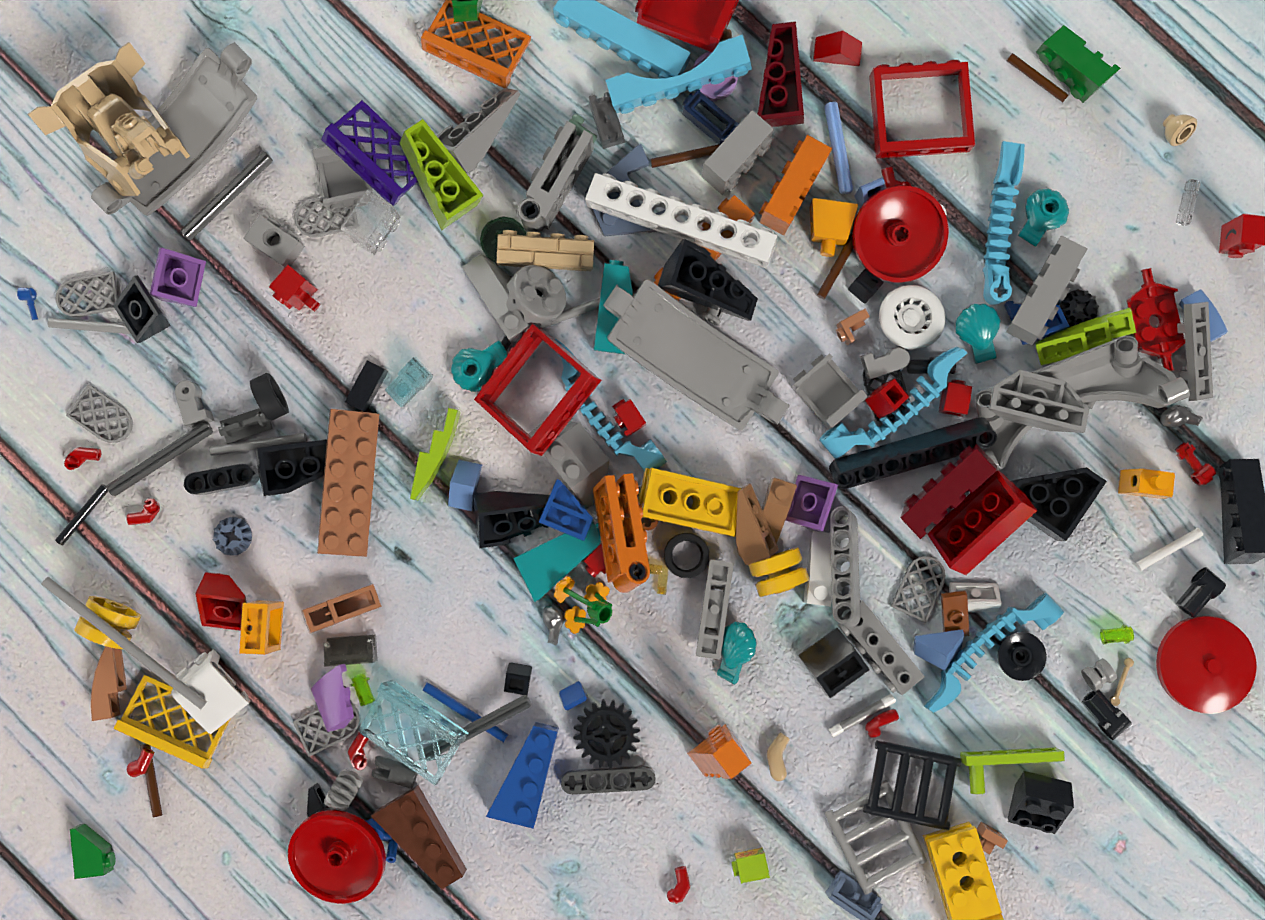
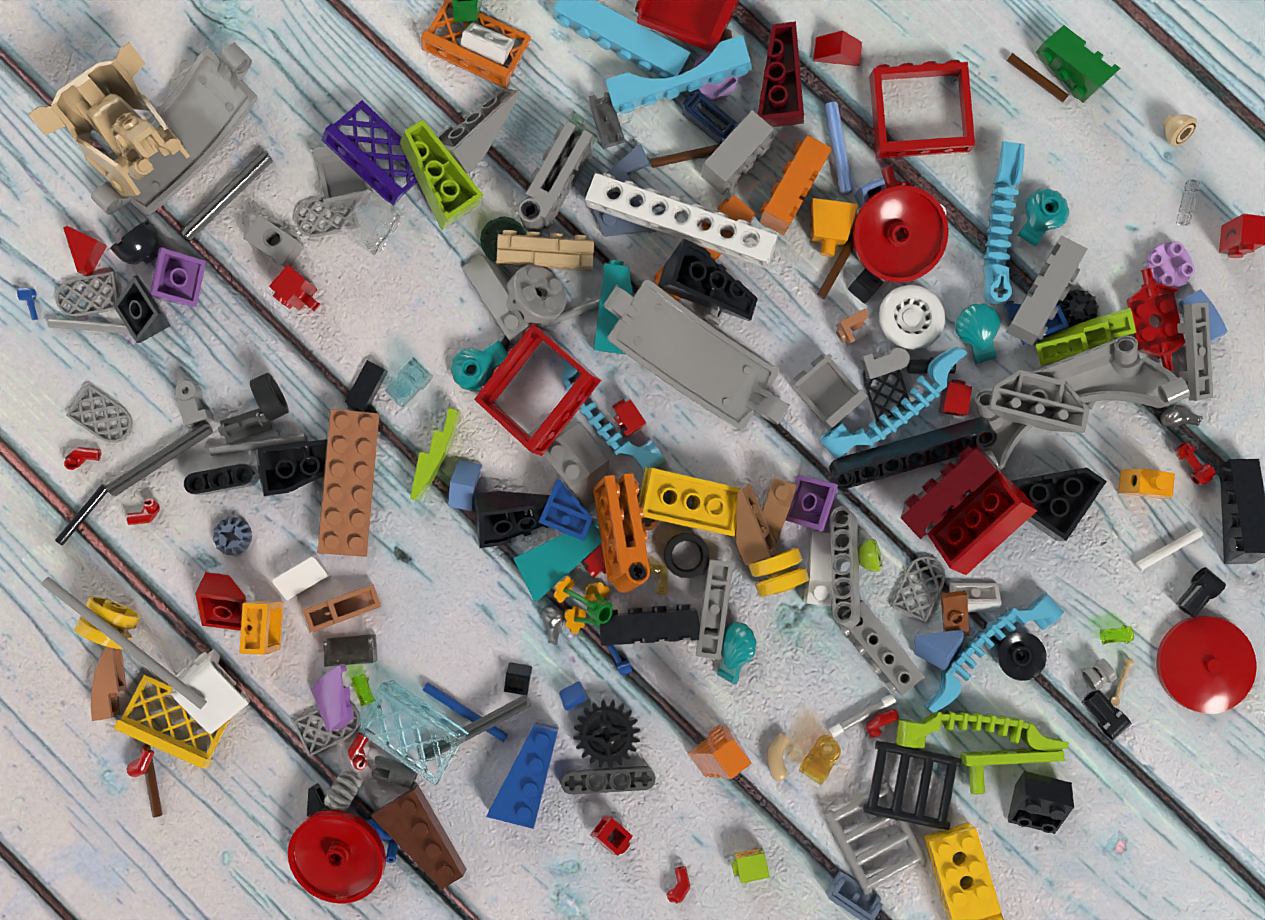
green slope [70,824,116,879] -> none
black slope [798,628,870,698] -> none
red brick [865,378,909,418] -> none
nougat tile [977,822,1008,855] -> none
none -> red slope [63,226,107,276]
none -> black cylinder [110,219,160,265]
none -> white slope [272,555,329,601]
none -> white slope [460,22,515,65]
none -> red brick [590,816,633,856]
none -> black wedge [600,604,699,646]
none -> blue hand [607,645,632,675]
none -> clear yellow piece [799,735,841,785]
none -> lime brick [858,538,882,572]
none -> lime piece [896,710,1069,751]
none -> lavender dish [1146,242,1195,288]

